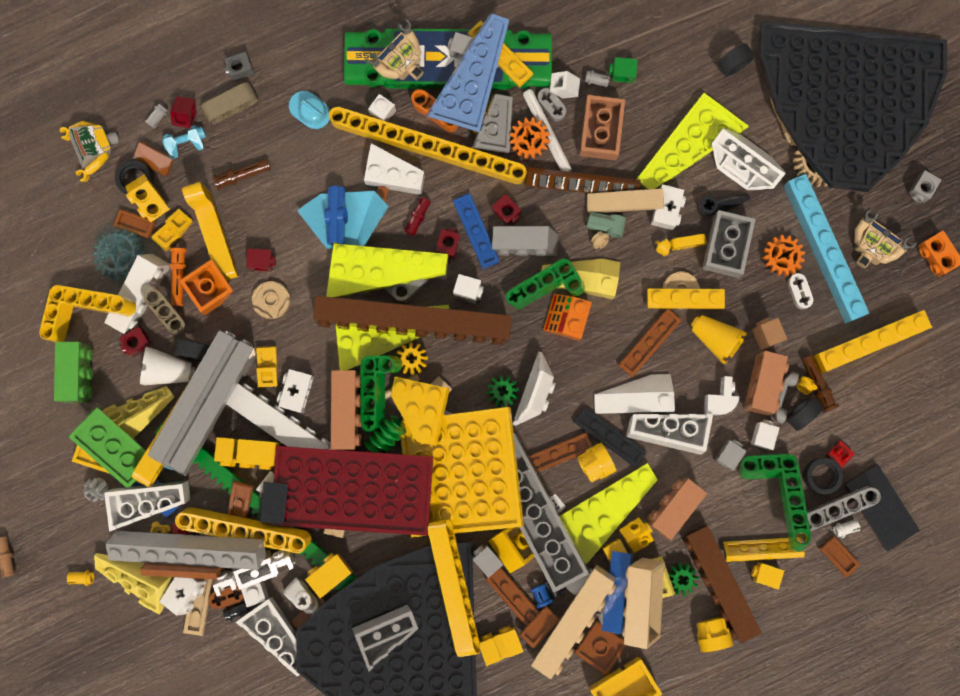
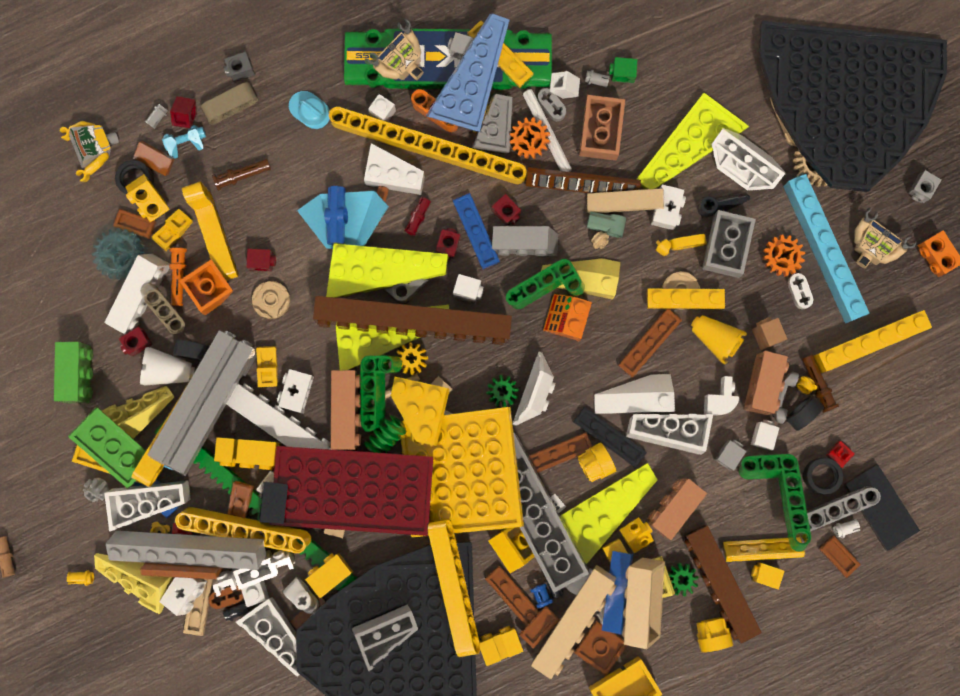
yellow beam [40,285,136,342] -> none
light grey brick [473,545,503,578] -> none
black tyre [717,43,755,77] -> none

